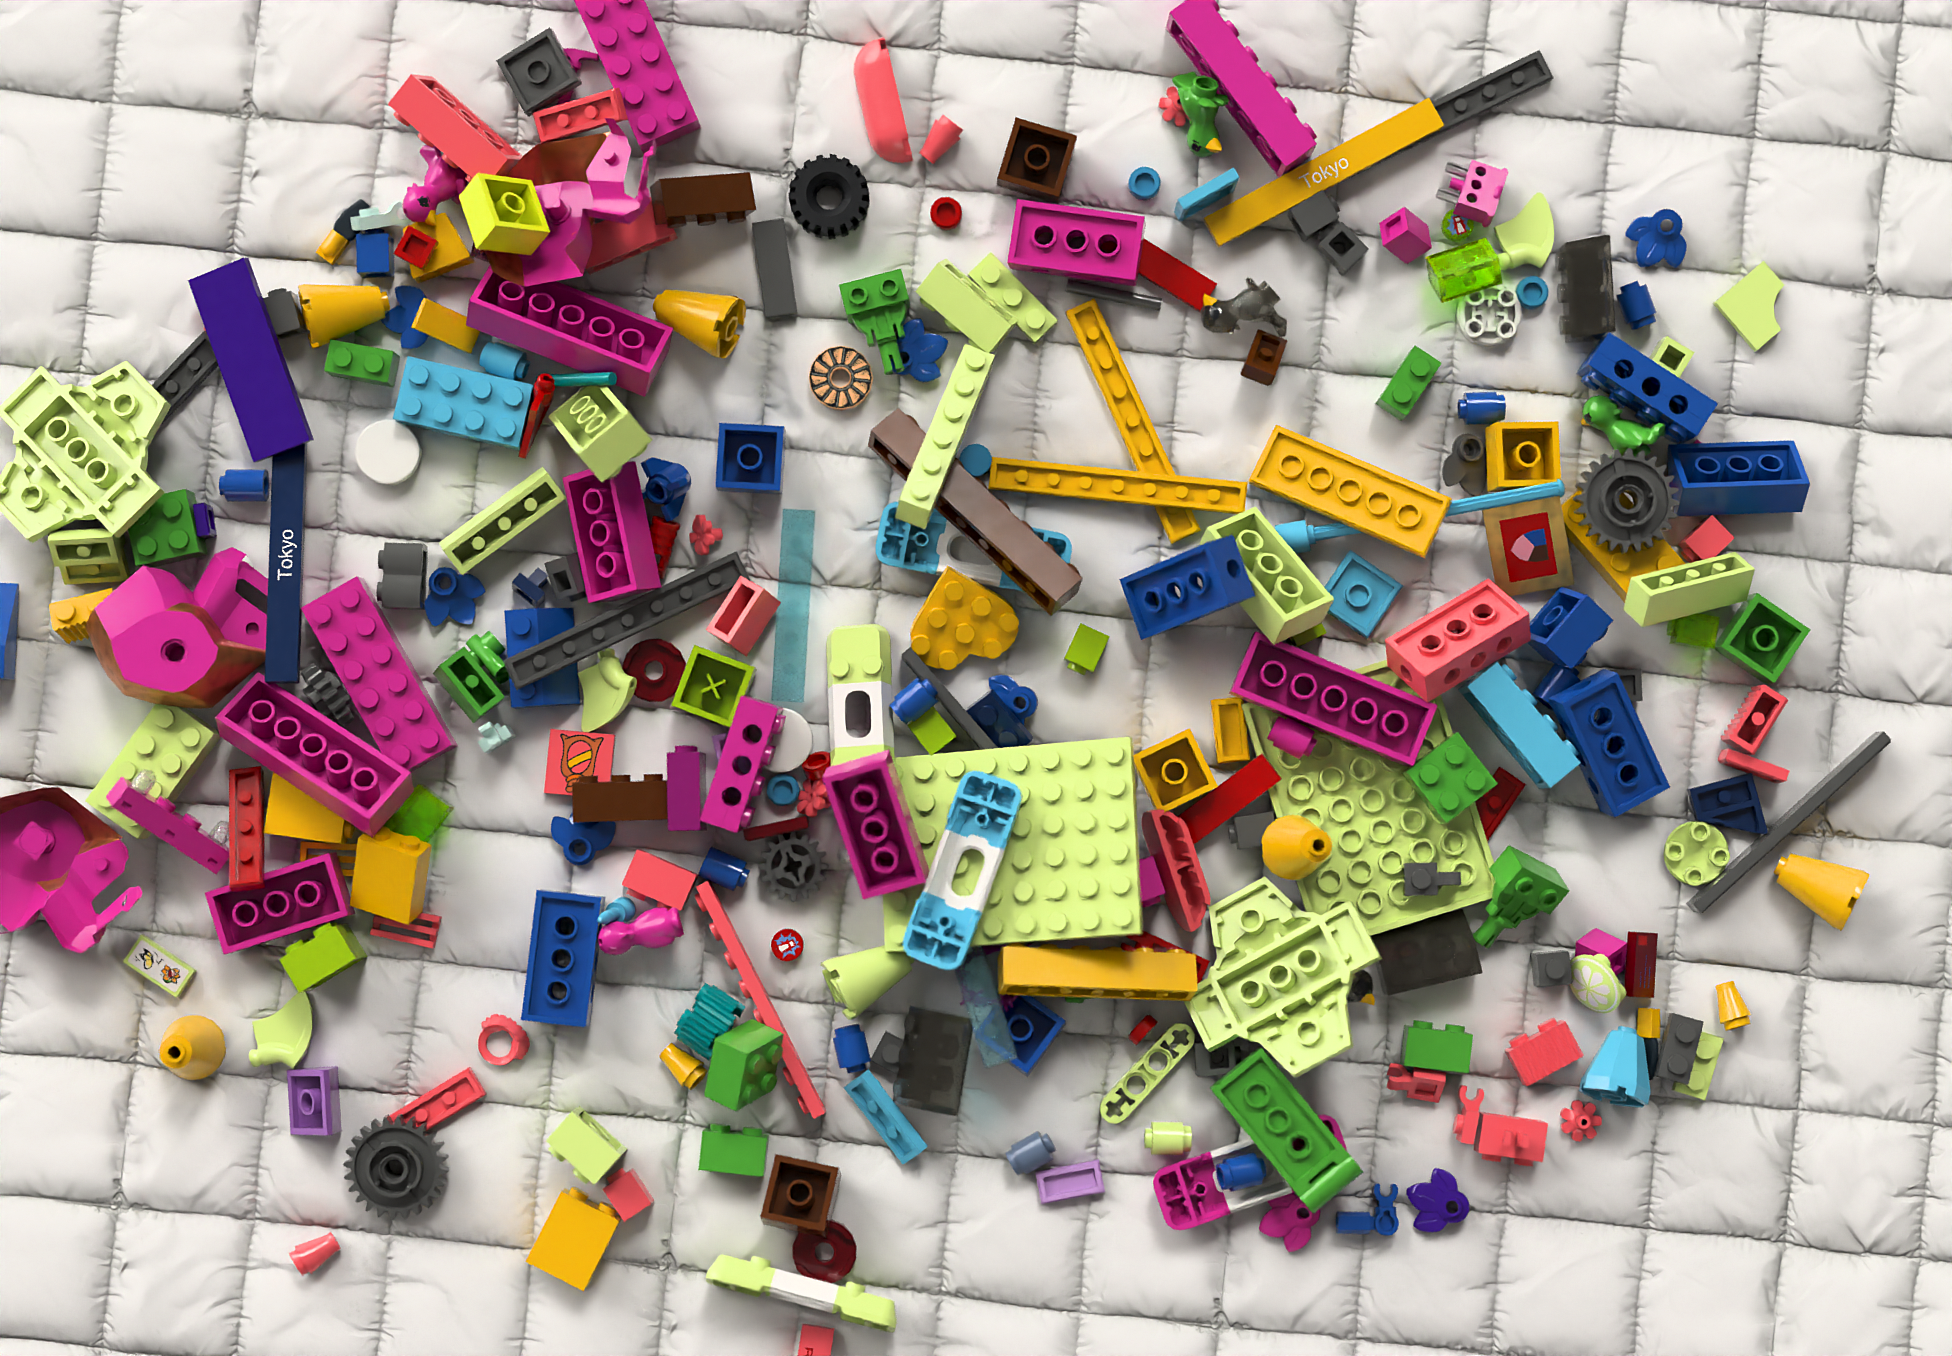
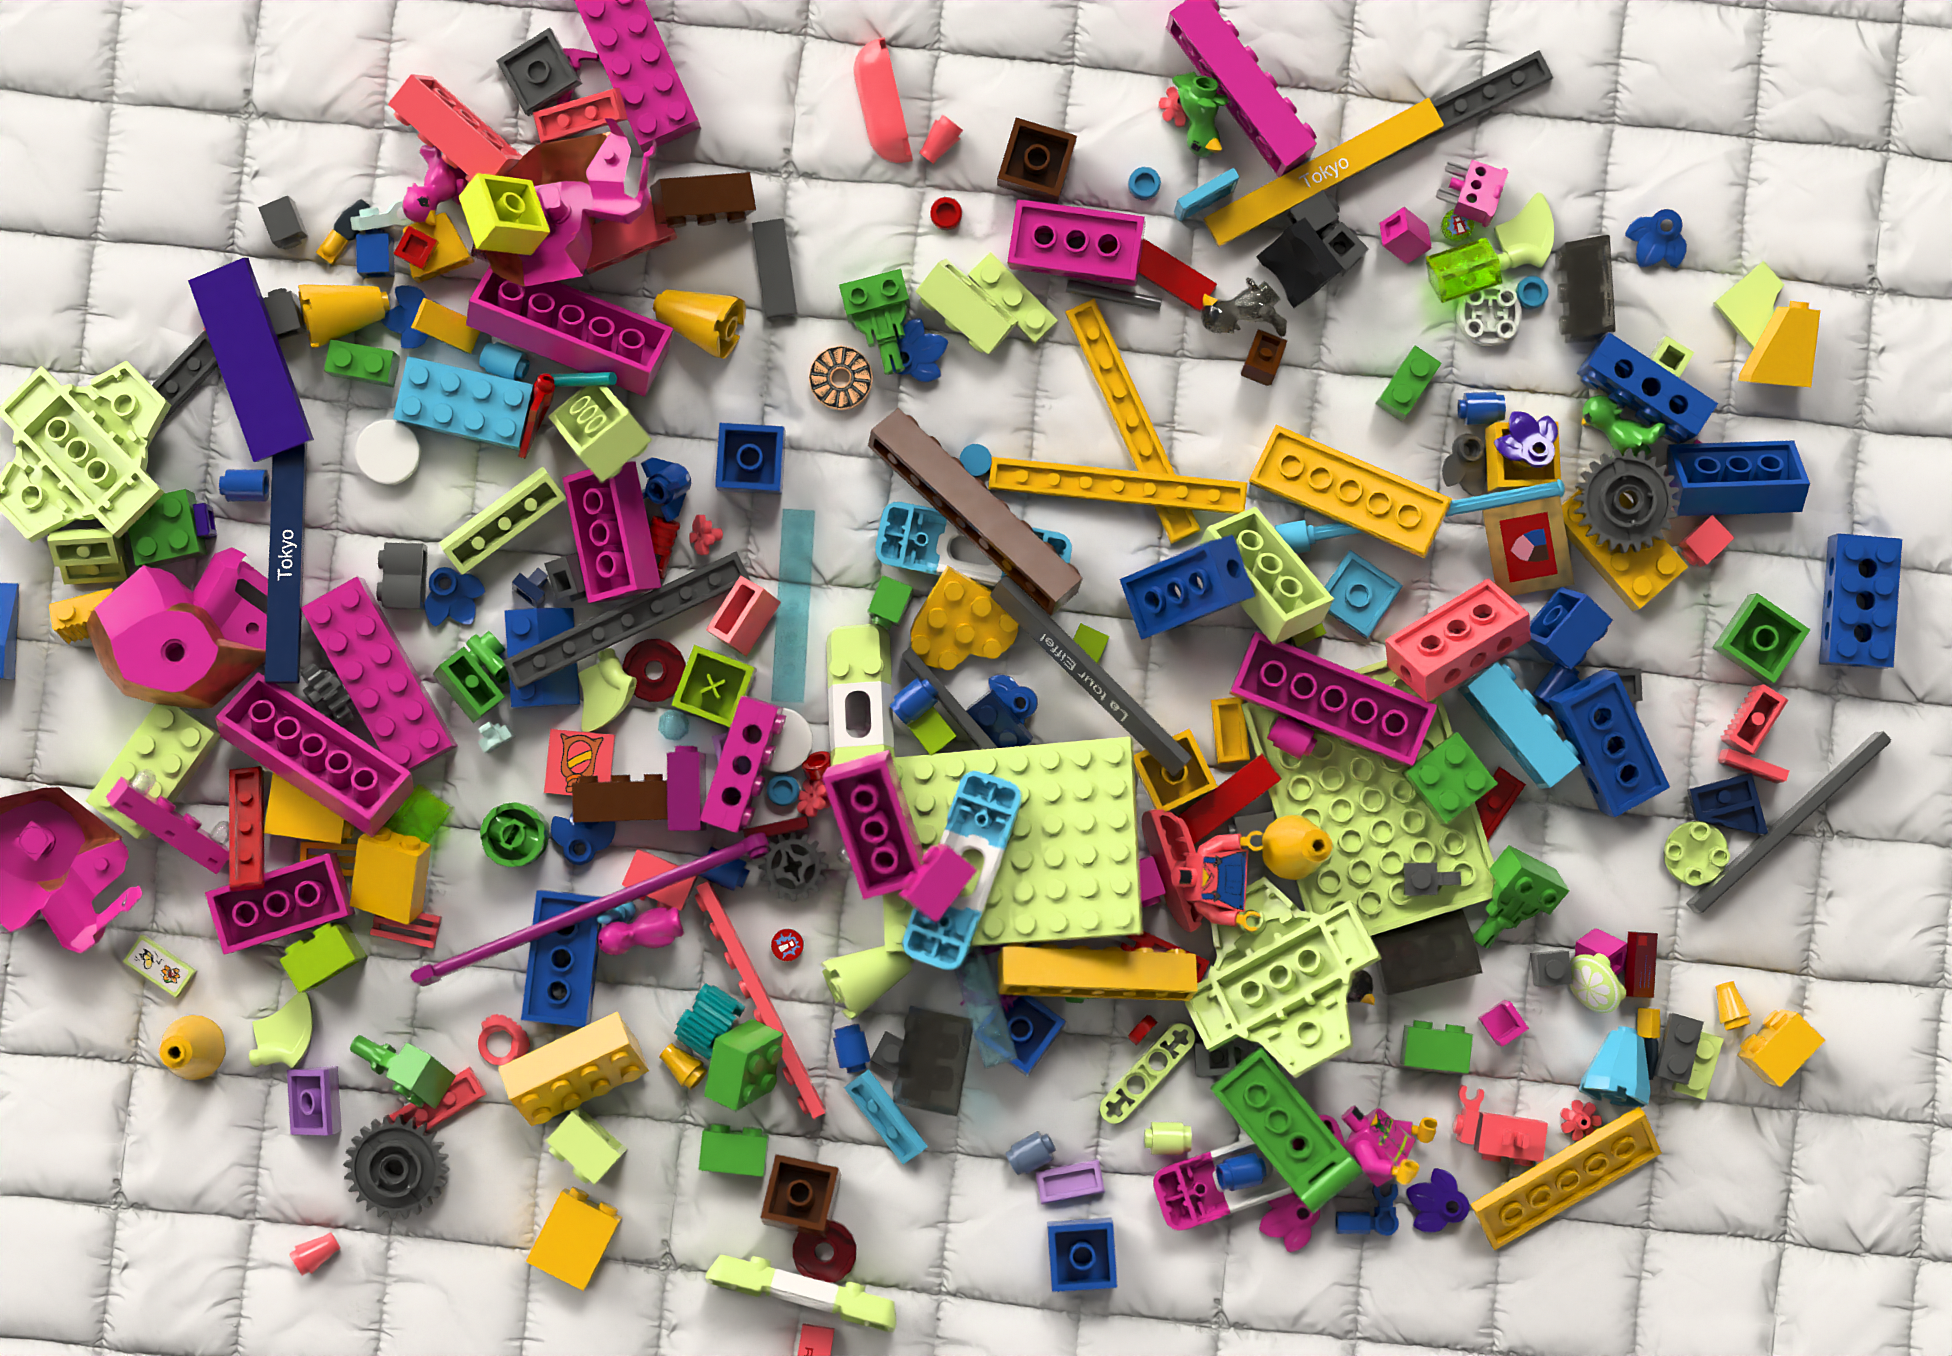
coral brick [603,1168,654,1222] -> none
black tyre [788,154,870,239] -> none
yellowish green brick [895,344,995,529] -> none
coral plate [1386,1063,1446,1103] -> none
coral brick [1504,1018,1584,1086] -> none
blue brick [1616,280,1657,330] -> none
yellowish green brick [1623,552,1755,627] -> none
clear neon green brick [1667,613,1720,651] -> none
yellow cone [1774,853,1870,931] -> none
none -> dark grey brick [258,195,308,249]
none -> bright green brick [350,1035,456,1109]
none -> magenta hinge [410,833,769,987]
none -> bright green brick [480,802,550,867]
none -> yellow brick [499,1012,649,1127]
none -> clear light blue tile [658,710,690,741]
none -> bright green brick [868,575,914,630]
none -> dark pink brick [899,843,977,922]
none -> dark grey tile [990,575,1192,777]
none -> blue brick [1047,1217,1118,1292]
none -> torso [1171,831,1264,932]
none -> black brick [1256,217,1343,308]
none -> torso [1341,1105,1438,1188]
none -> yellow plate [1470,1106,1662,1251]
none -> dark pink panel [1478,1000,1529,1047]
none -> dark purple plate [1494,411,1558,468]
none -> yellow brick [1737,1009,1826,1087]
none -> yellow slope [1738,301,1821,388]
none -> blue brick [1819,533,1902,669]

